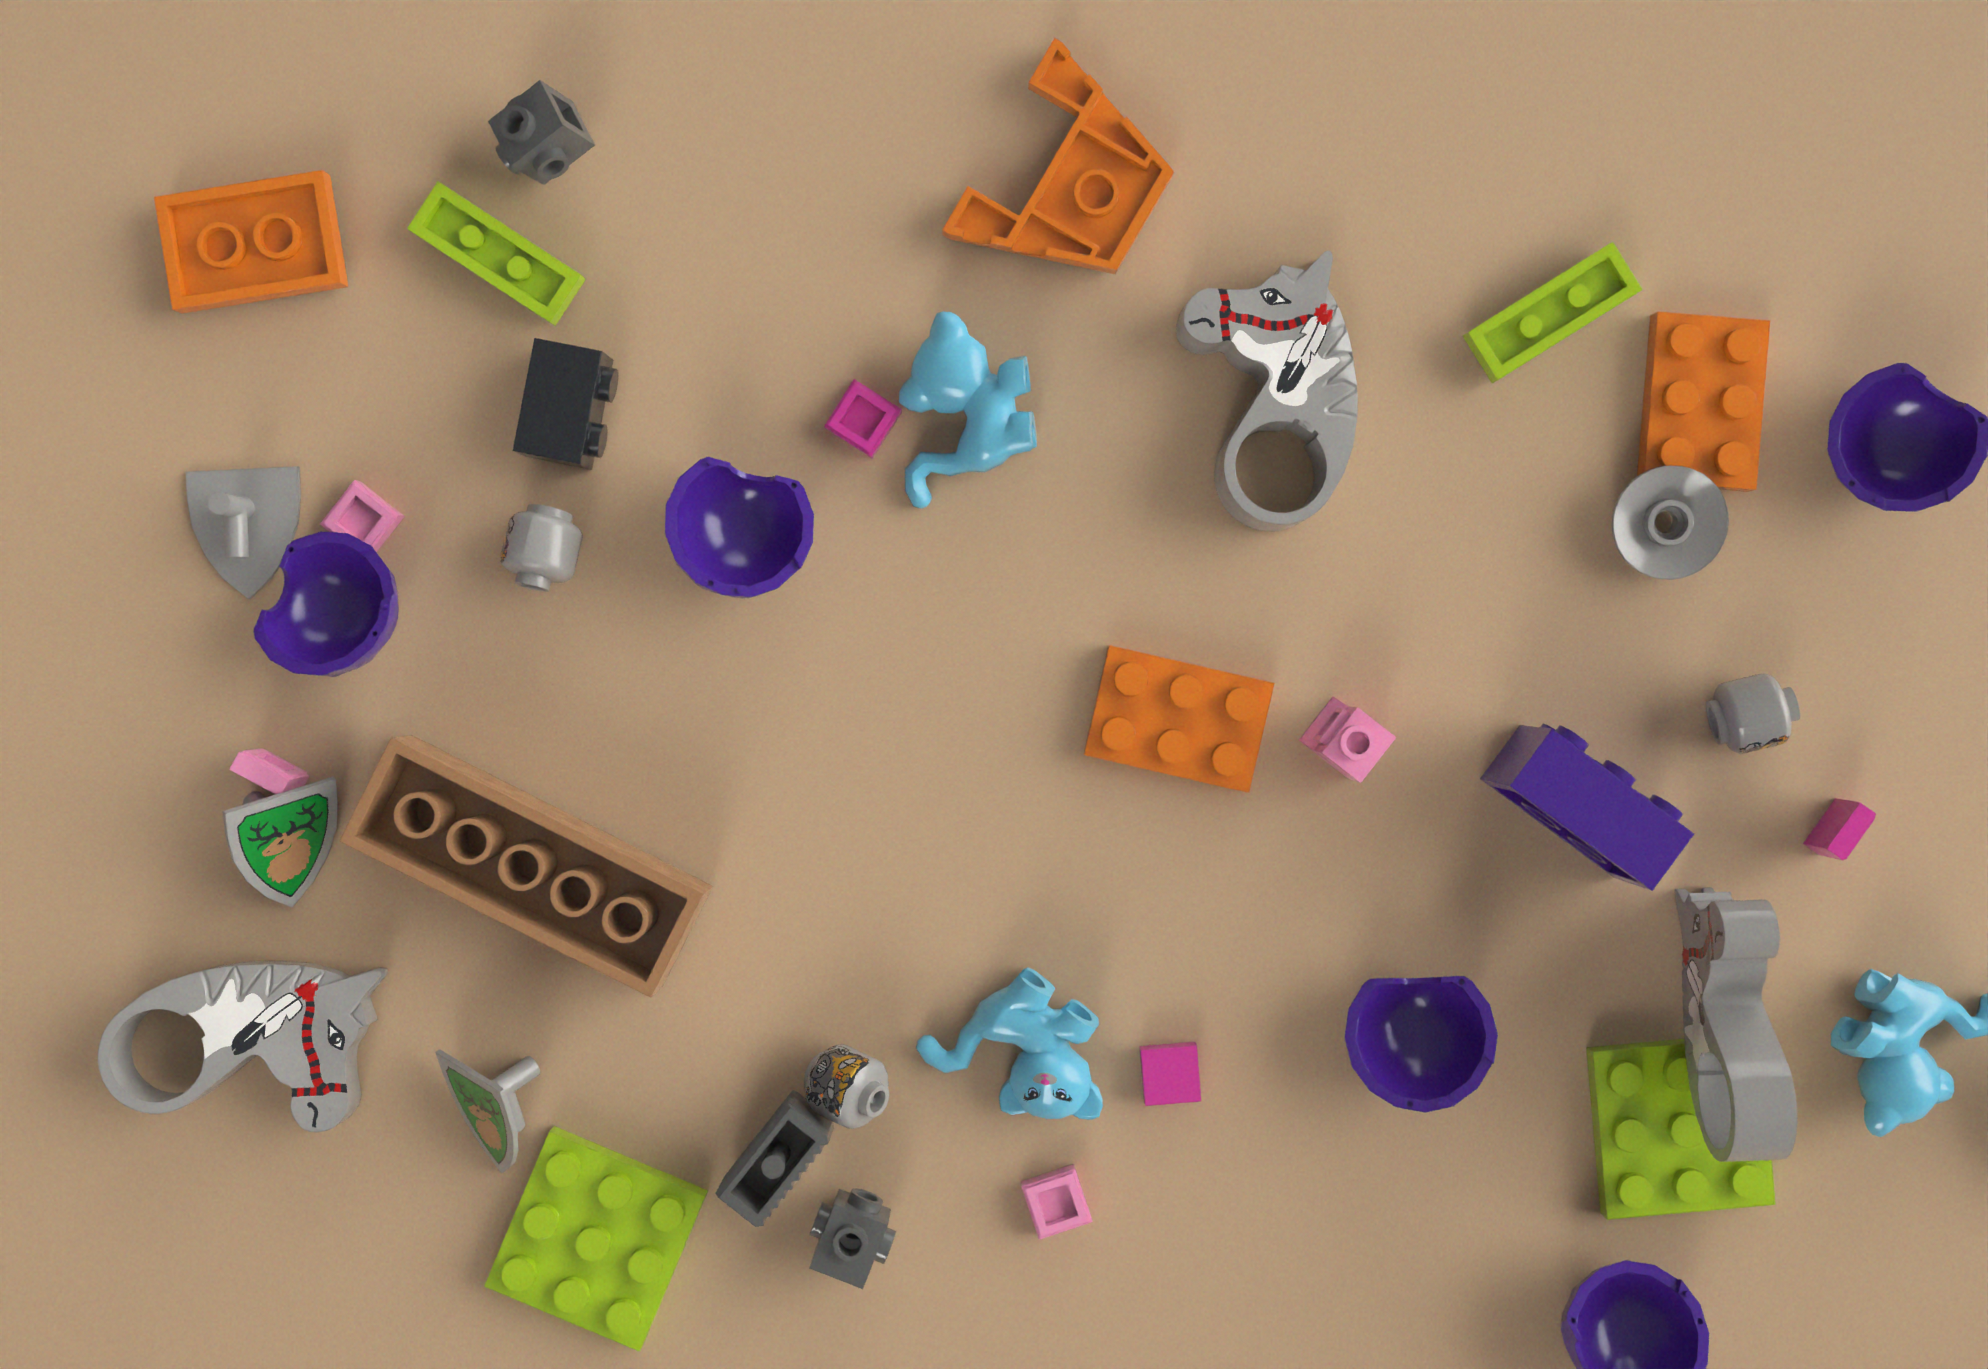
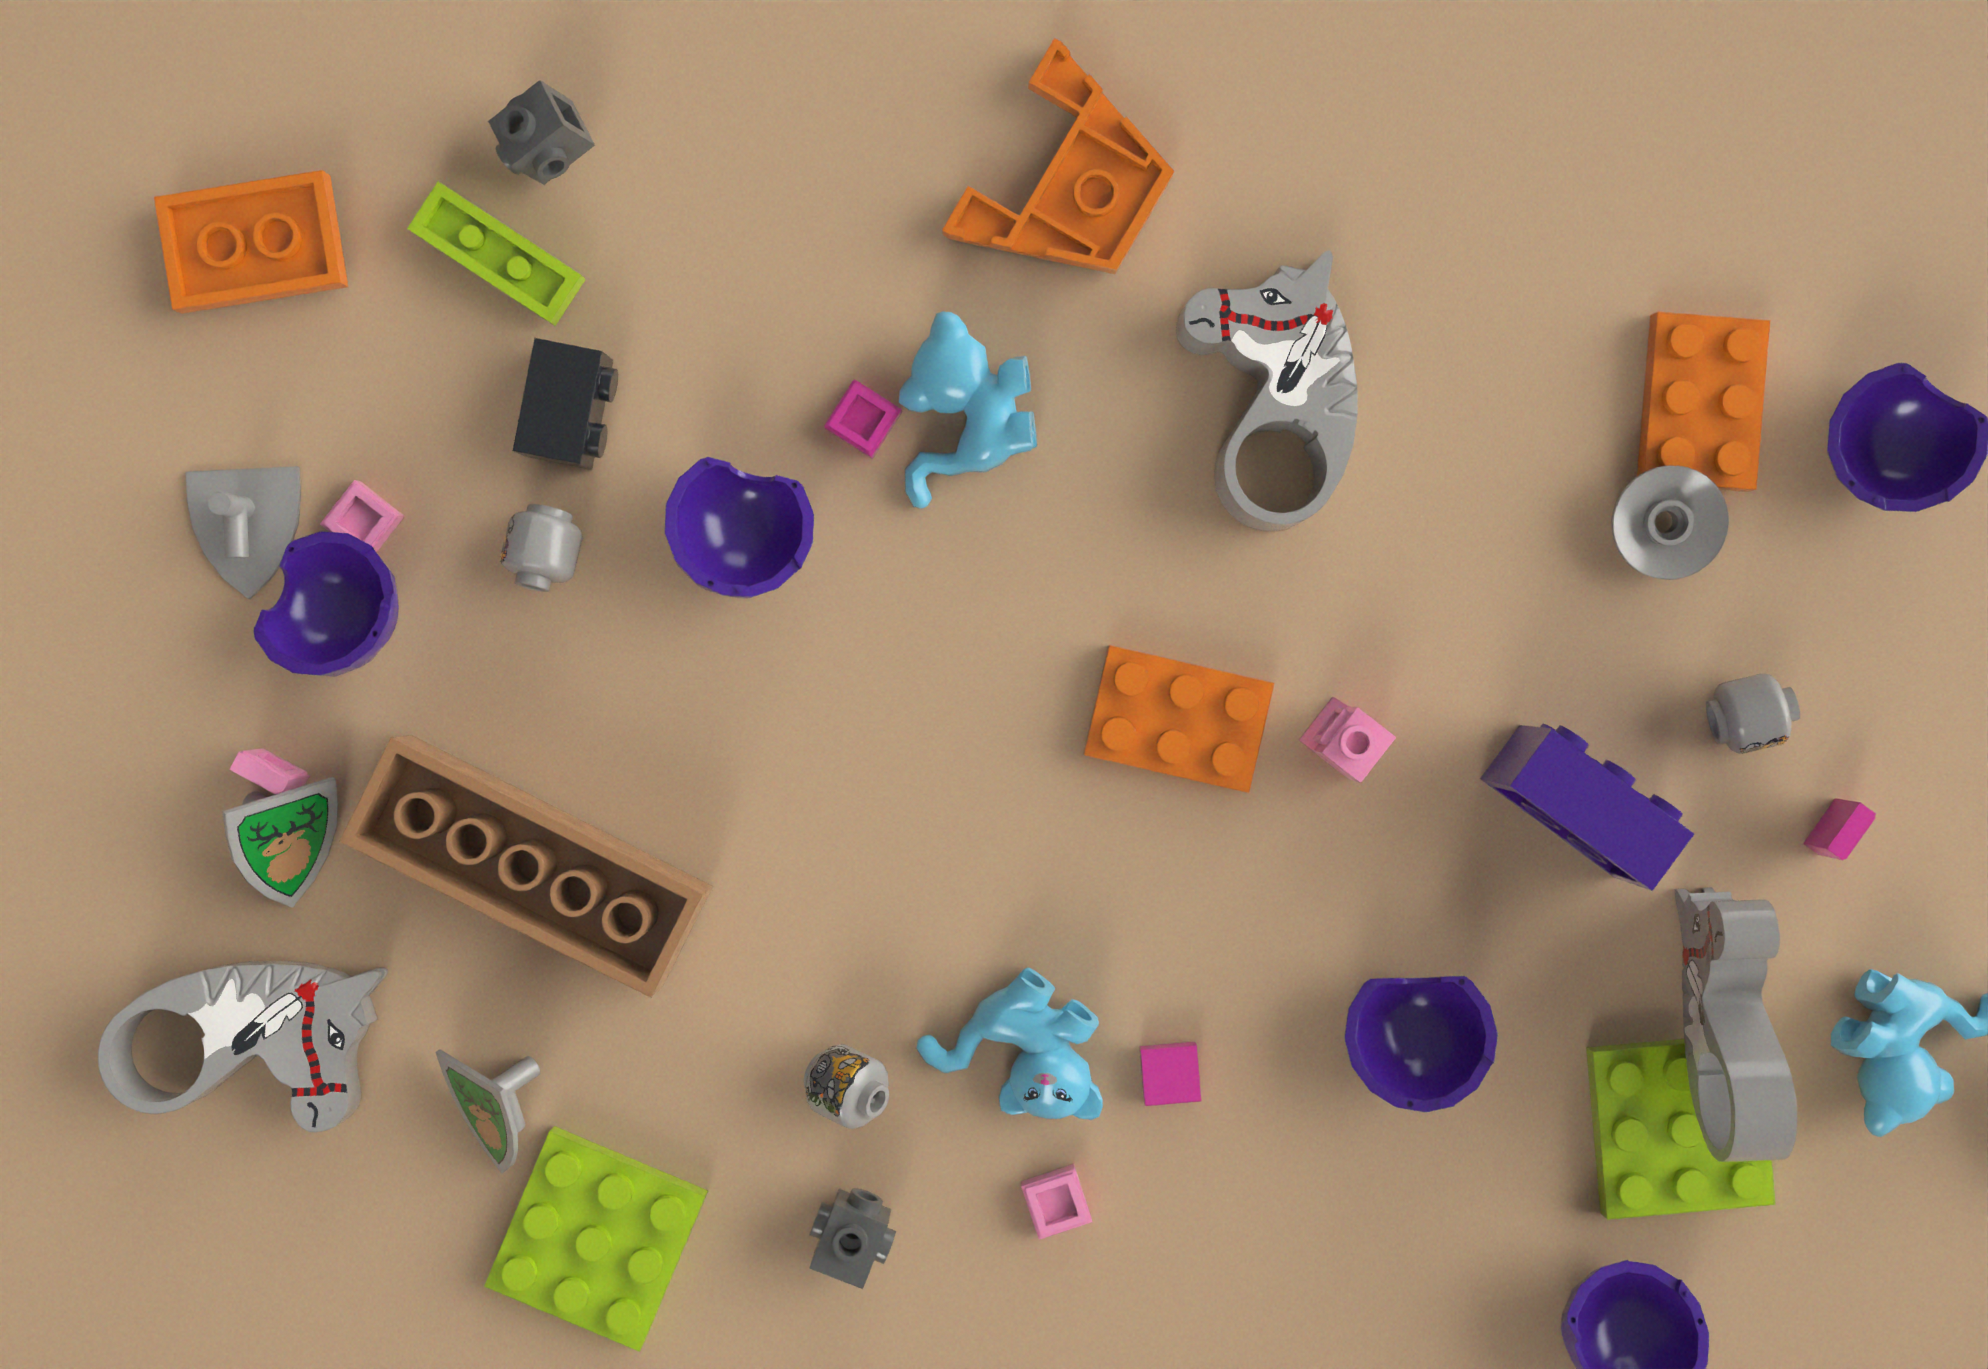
dark grey brick [715,1090,834,1227] -> none
lime plate [1463,242,1643,384] -> none

